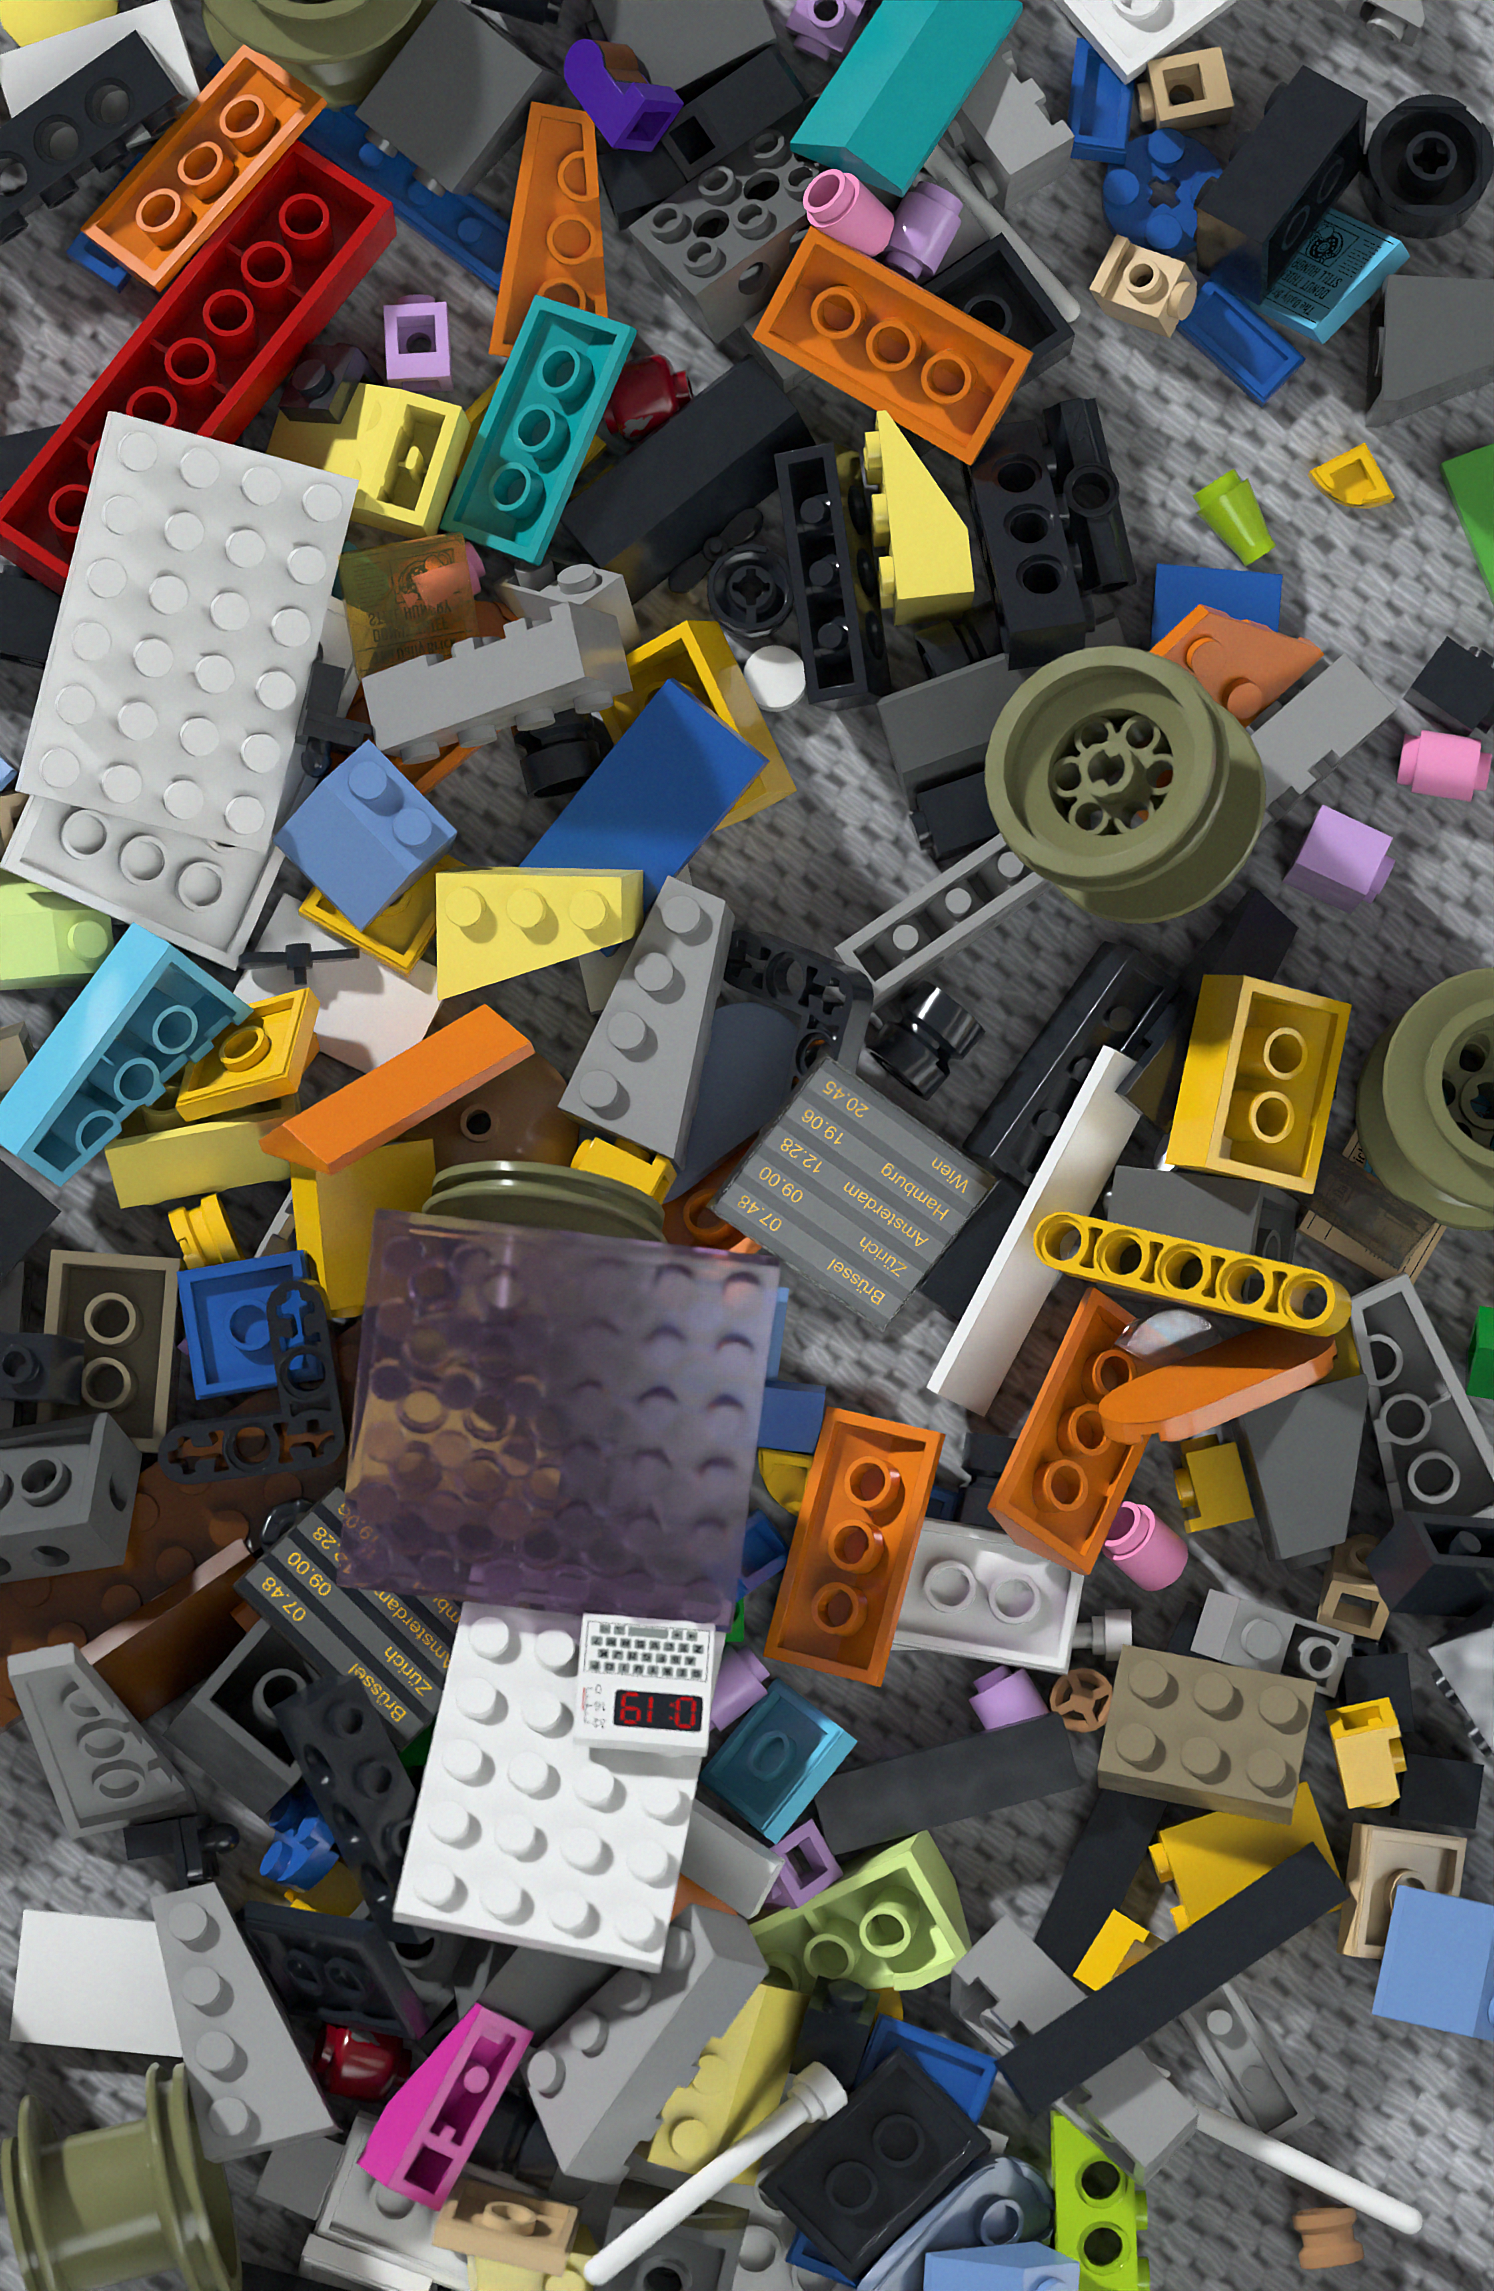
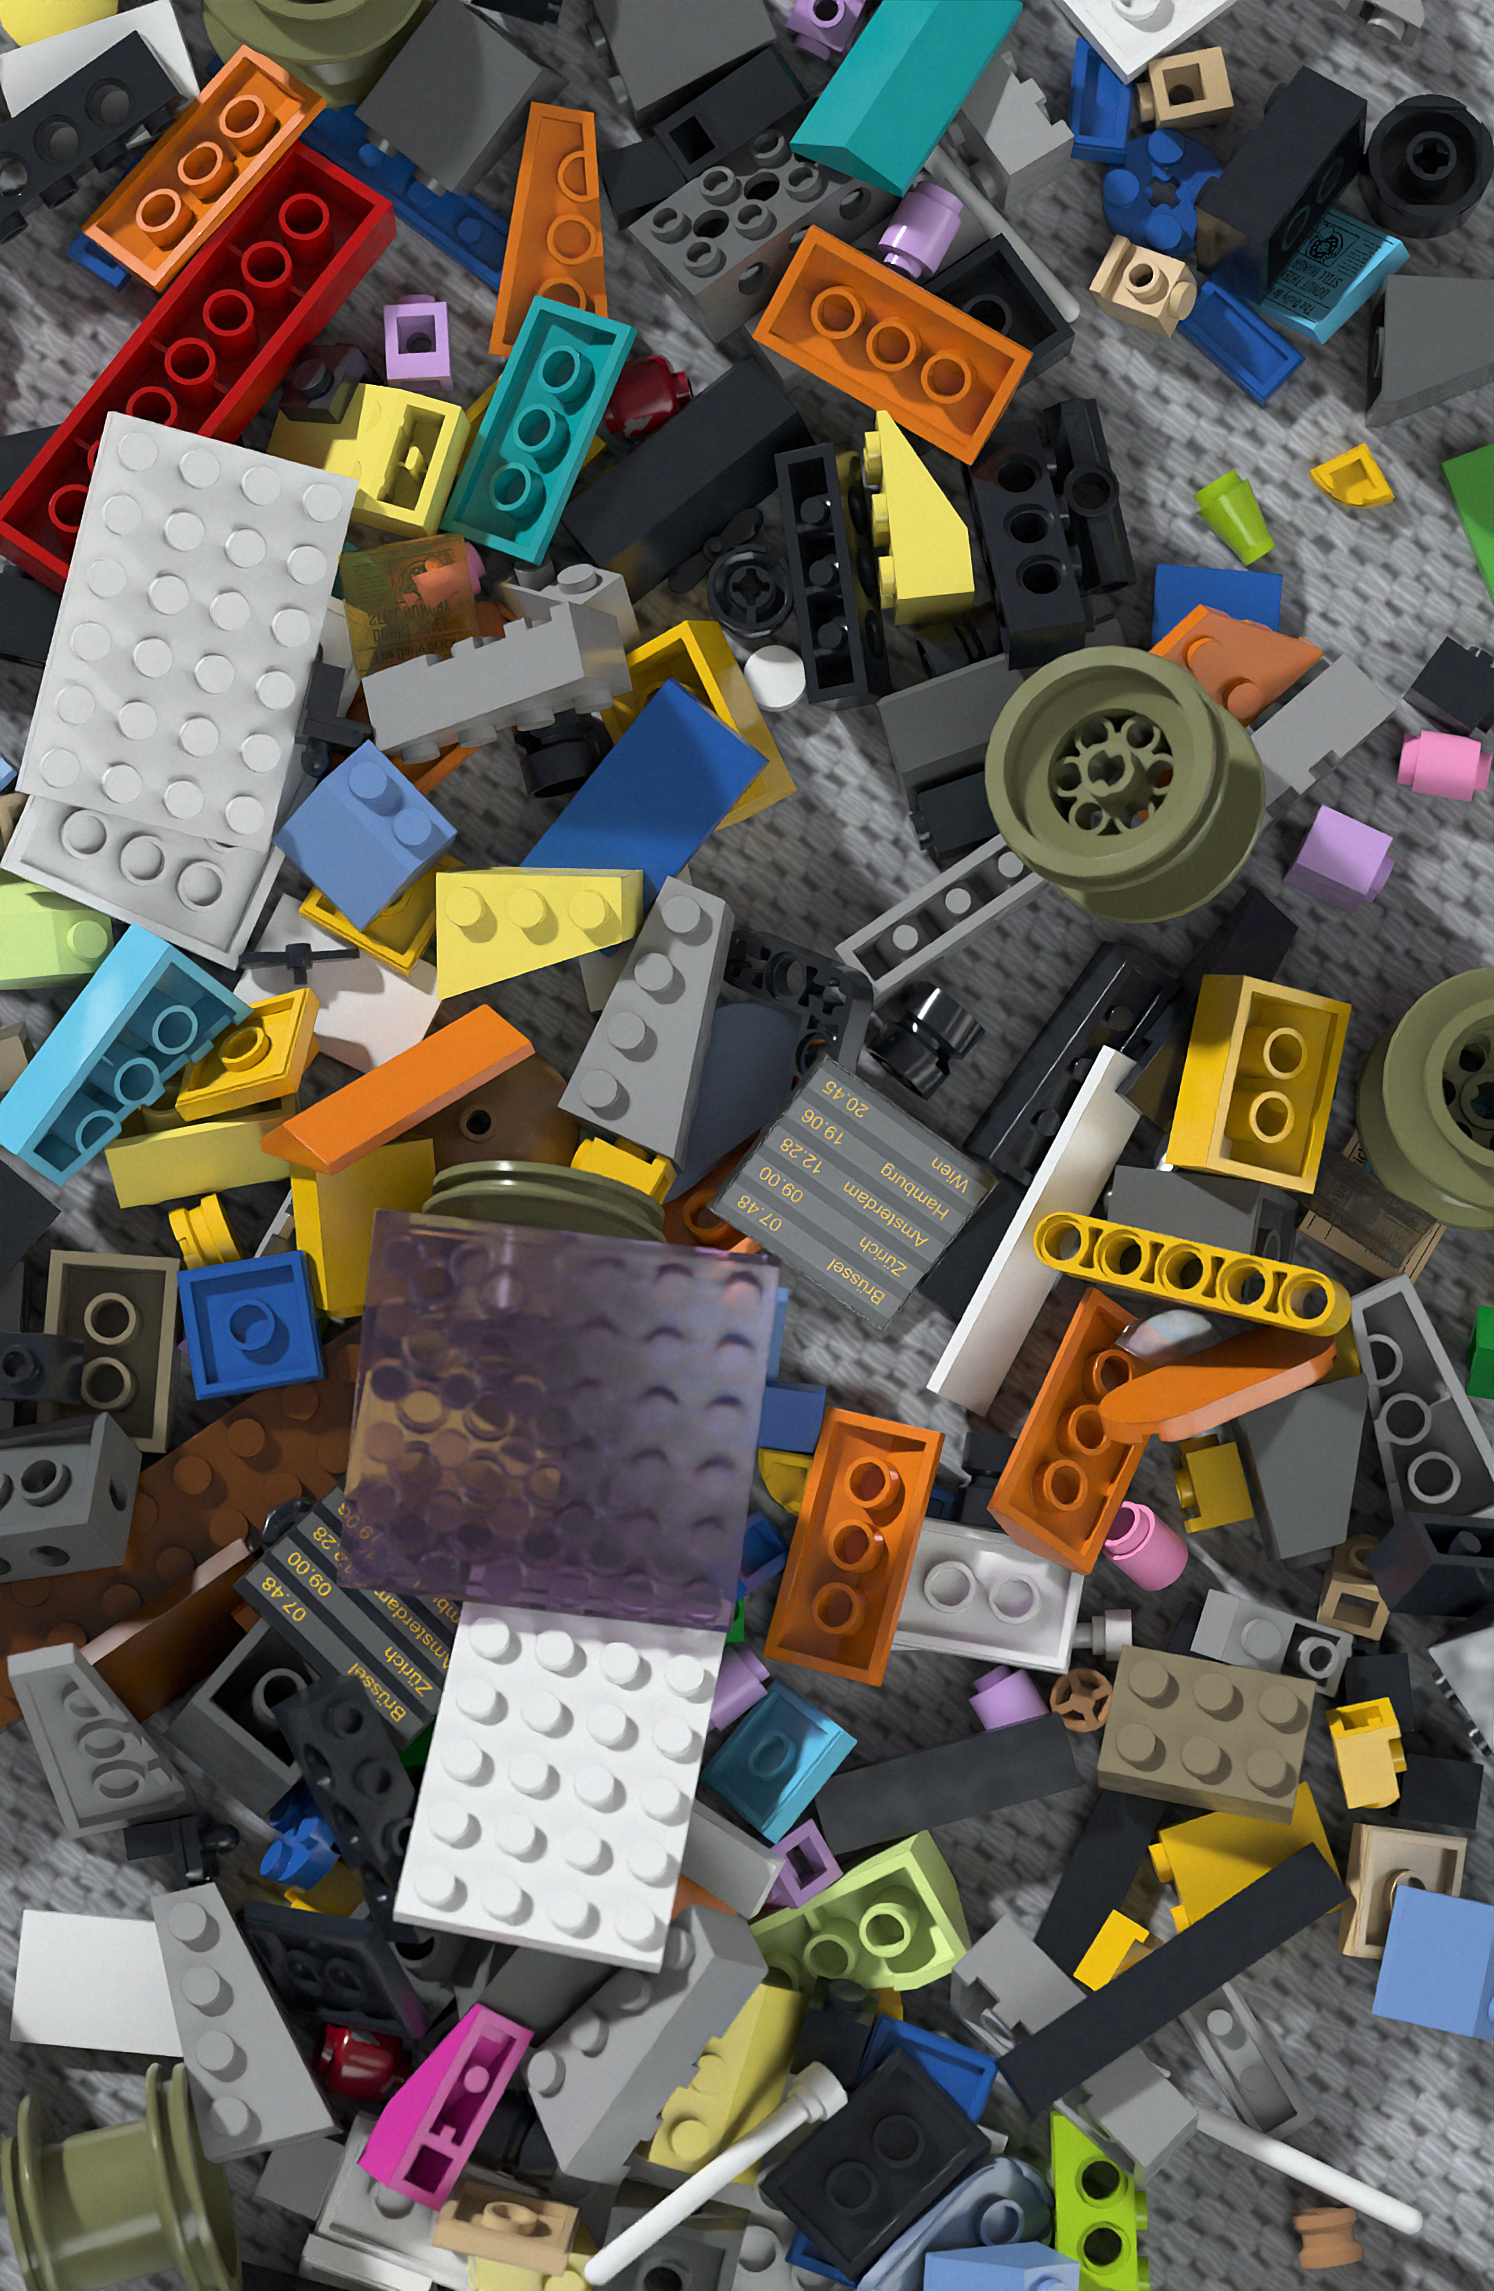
black beam [158,1276,349,1485] -> none
dark purple leg [564,39,684,152] -> none
tile [572,1613,715,1757] -> none
bright pink brick [803,169,894,258] -> none

